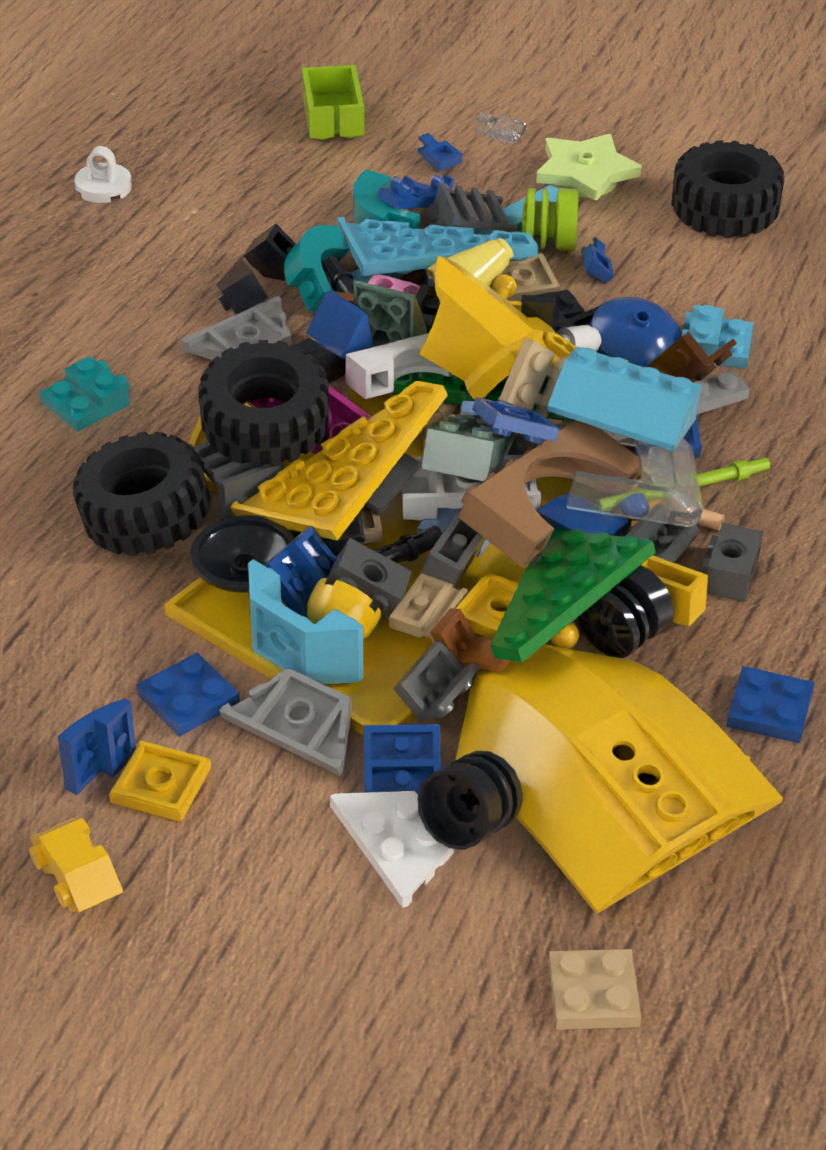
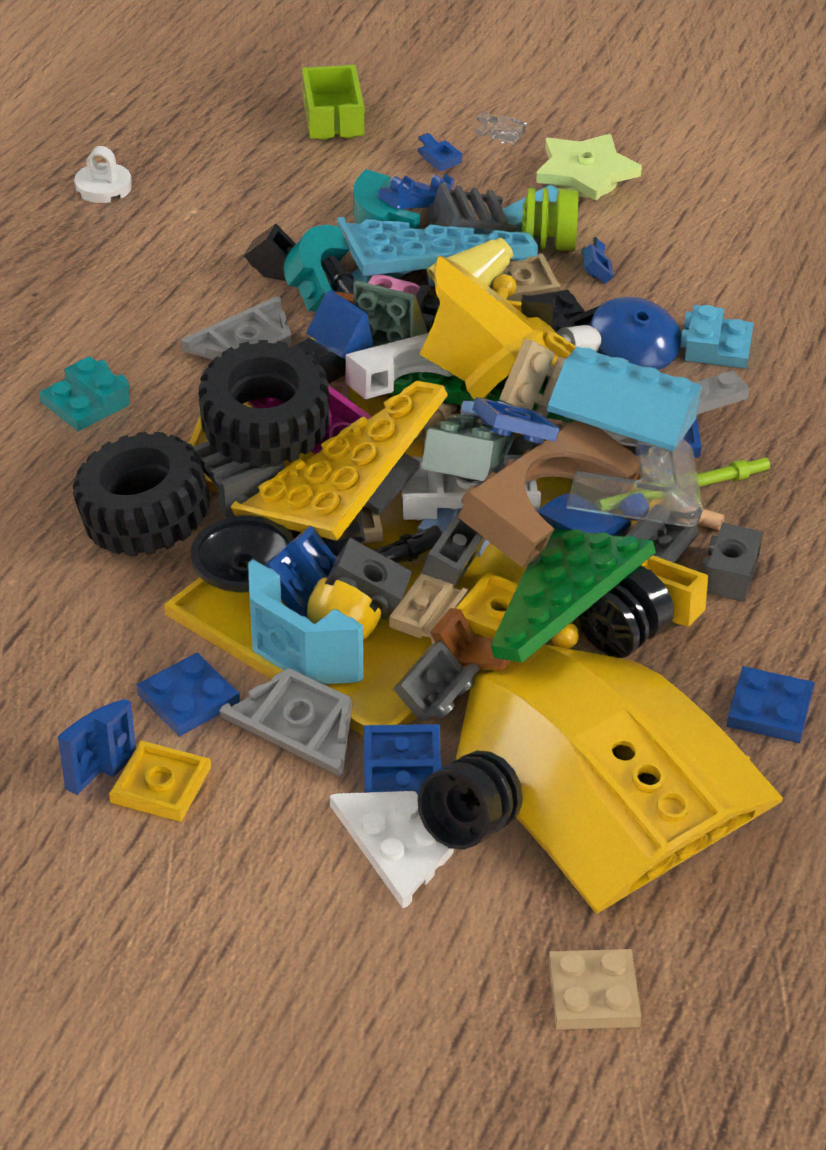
yellow brick [29,817,123,912] -> none
black slope [216,259,268,315] -> none
reddish brown bracket [646,332,737,382] -> none
black tyre [671,140,785,238] -> none

